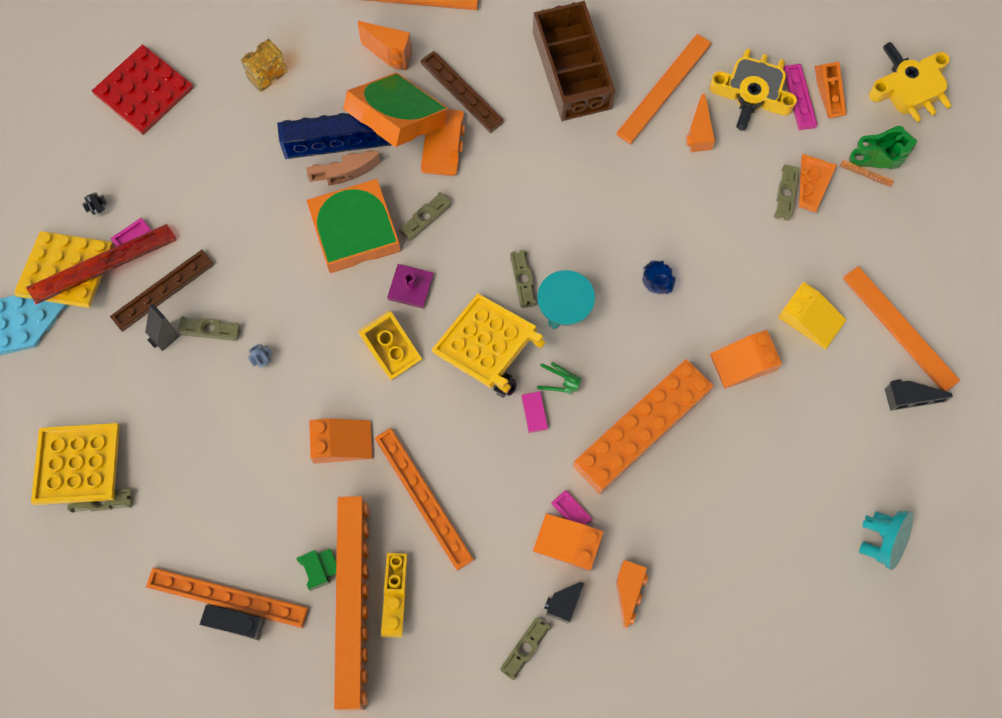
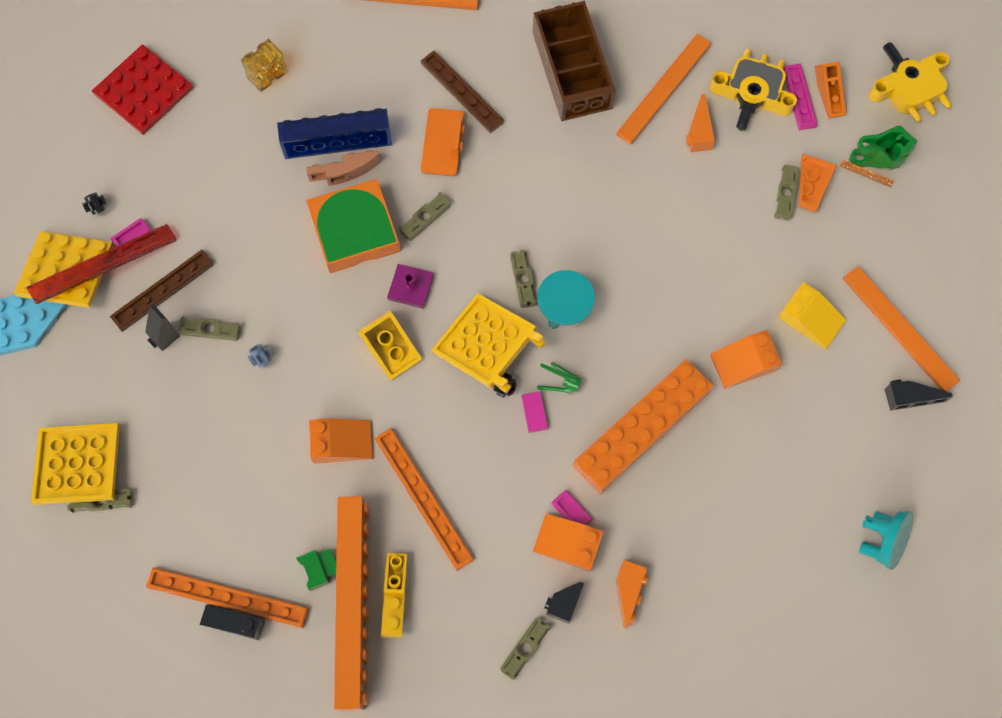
tile [343,72,449,147] -> none
orange slope [357,20,412,70] -> none
clear blue hair [642,260,676,294] -> none

